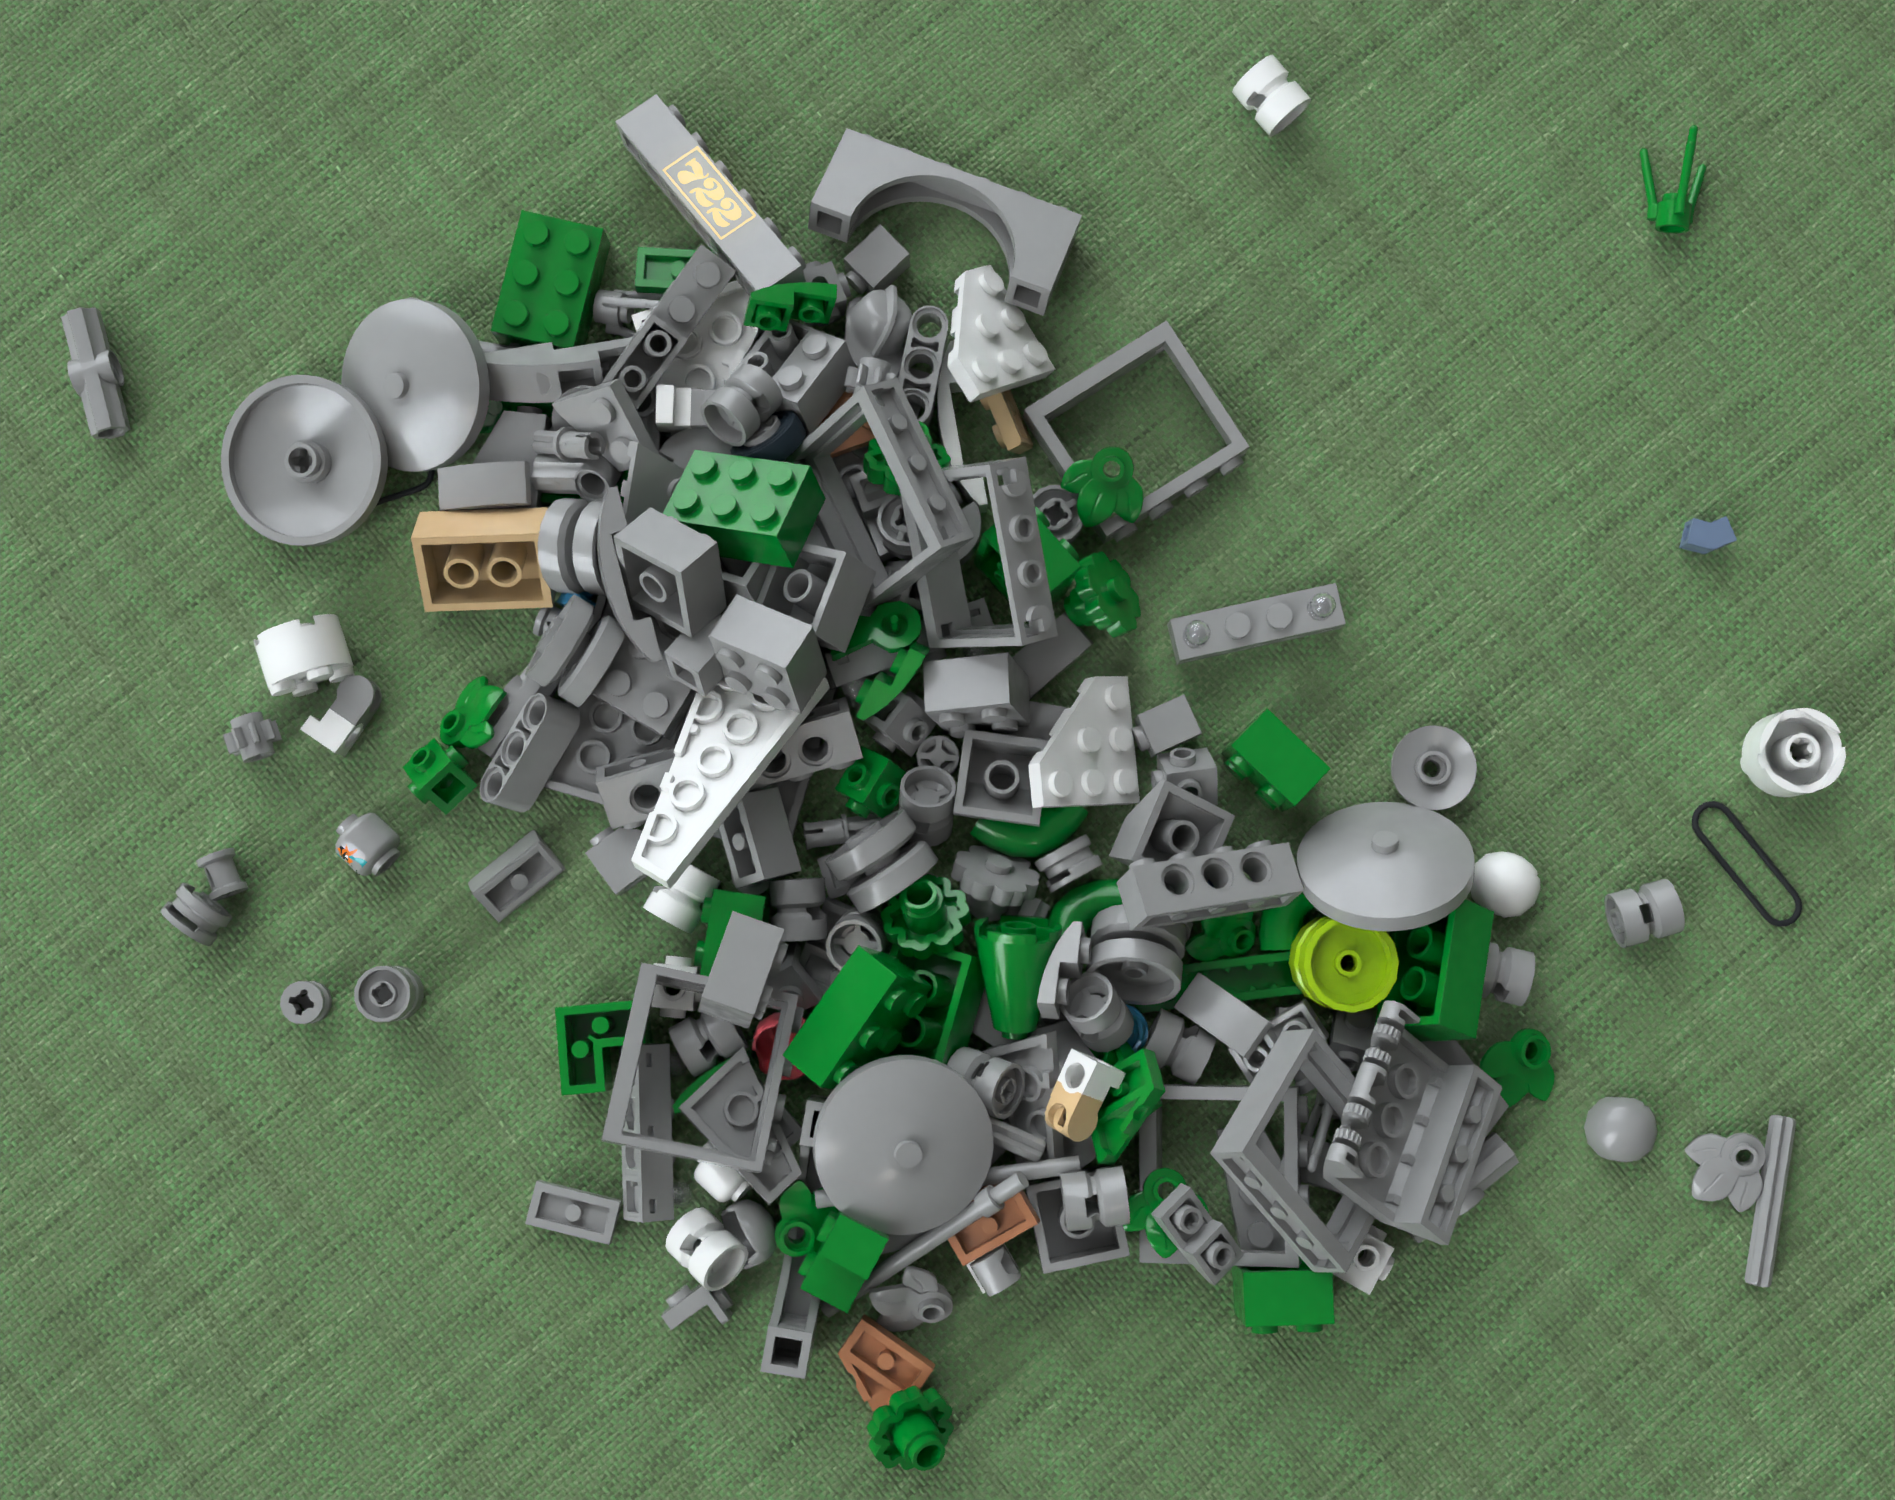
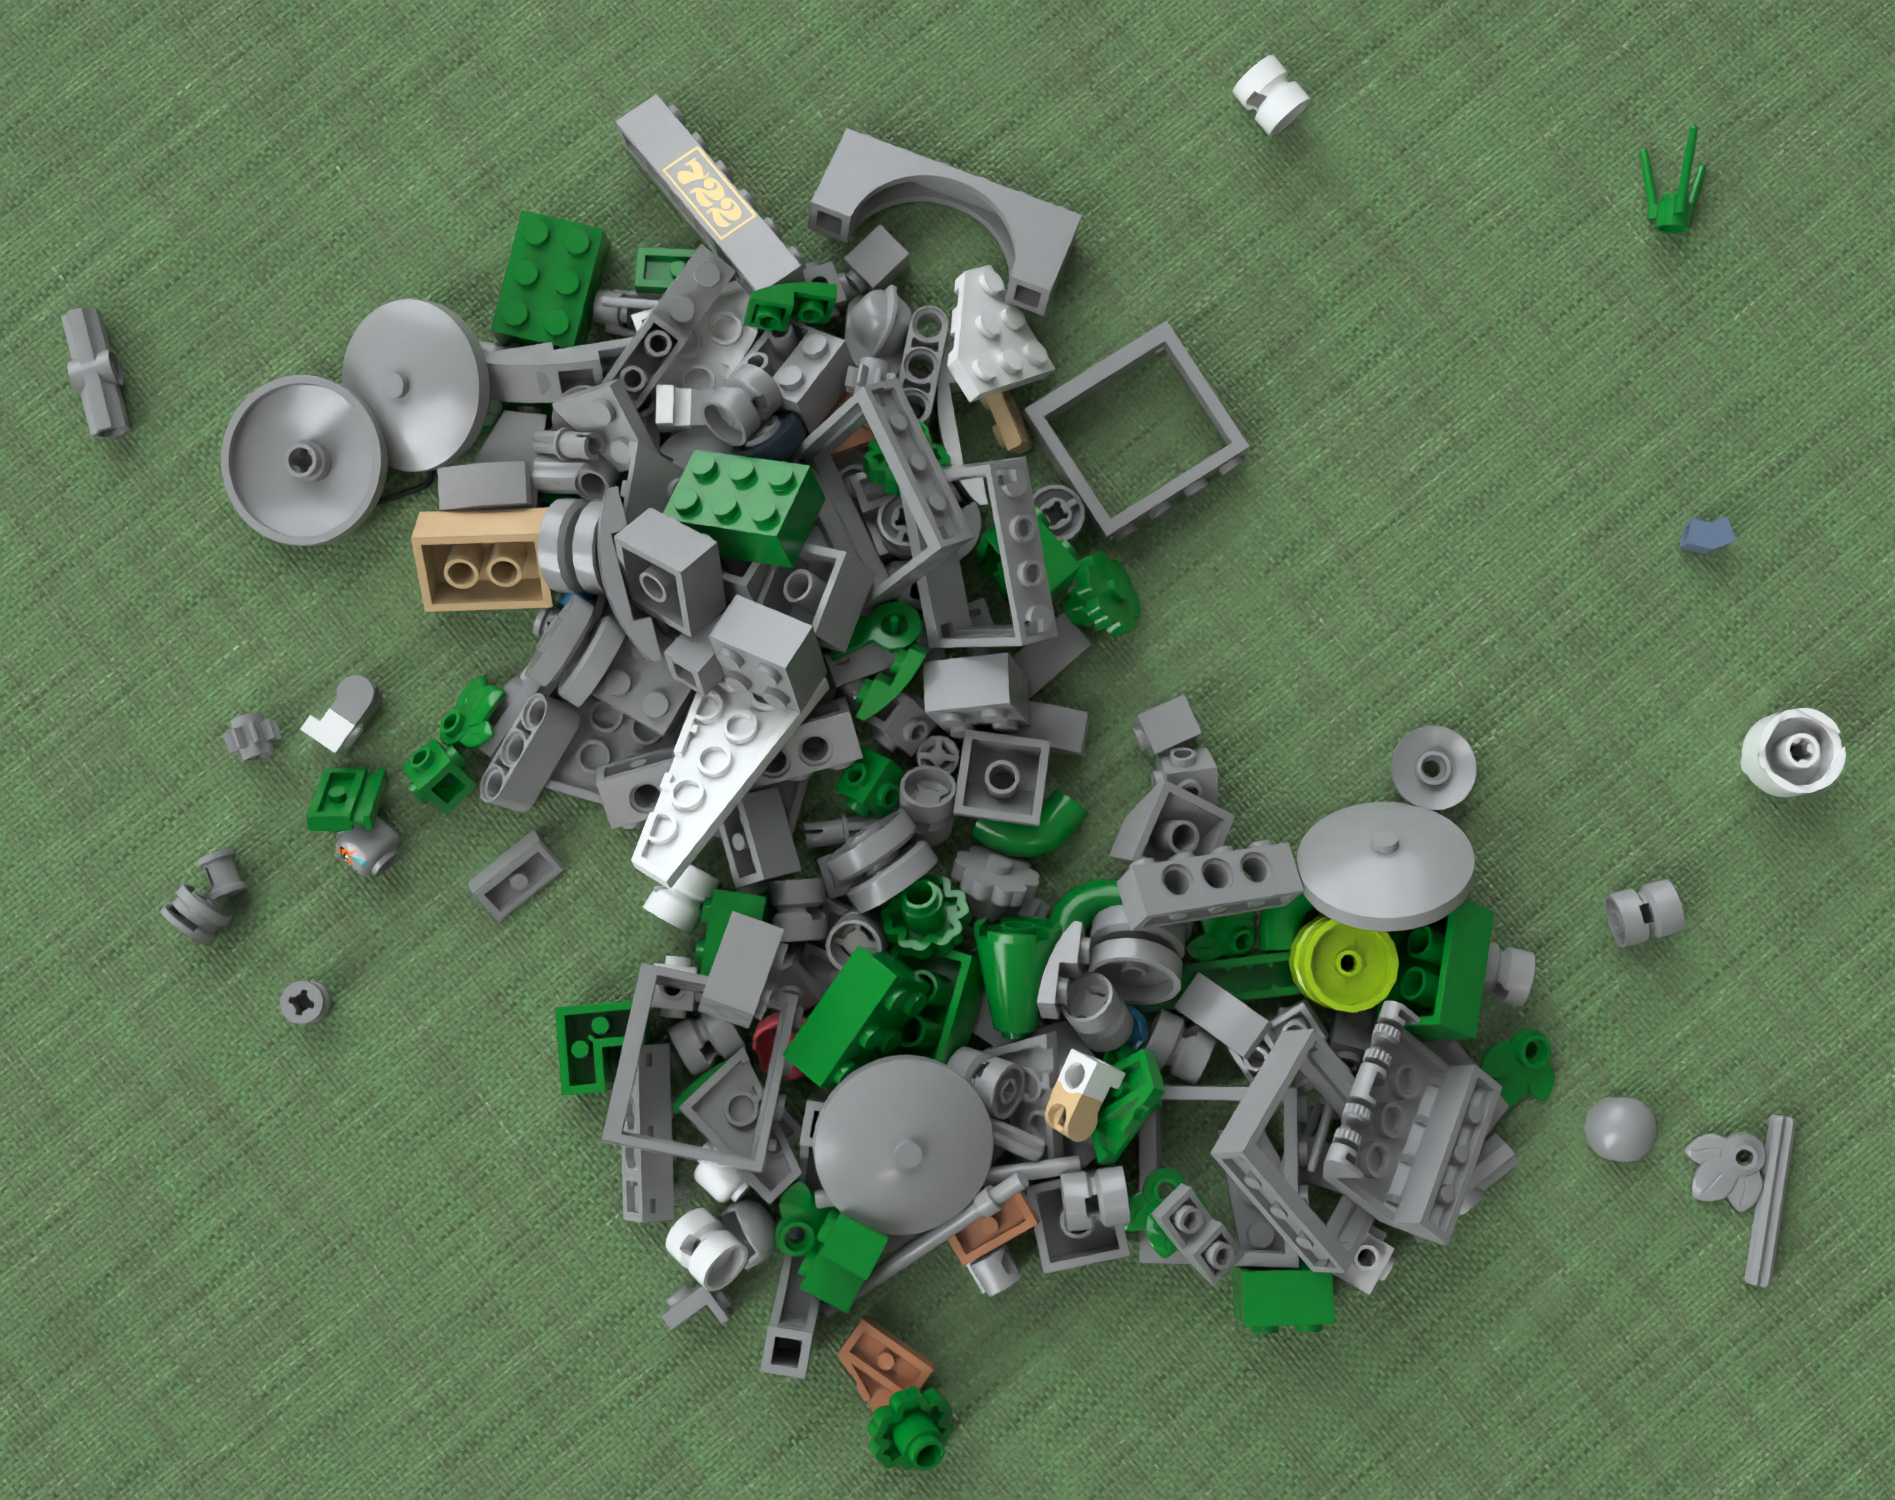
white brick [253,614,355,697] -> none
light grey wheel [354,966,424,1022] -> none
light grey plate [525,1180,623,1245] -> none
light grey slope [585,827,647,896] -> none
light grey plate [869,1266,953,1332] -> none
white plate [1028,676,1140,808] -> none
light grey wheel [1034,834,1103,893] -> none
green plate [1061,446,1144,527] -> none
light grey piece [1167,583,1346,665] -> none
green brick [1221,708,1331,812] -> none
white hair [1471,851,1541,918] -> none
black piece [1692,801,1802,927] -> none
none -> green plate [306,767,388,833]

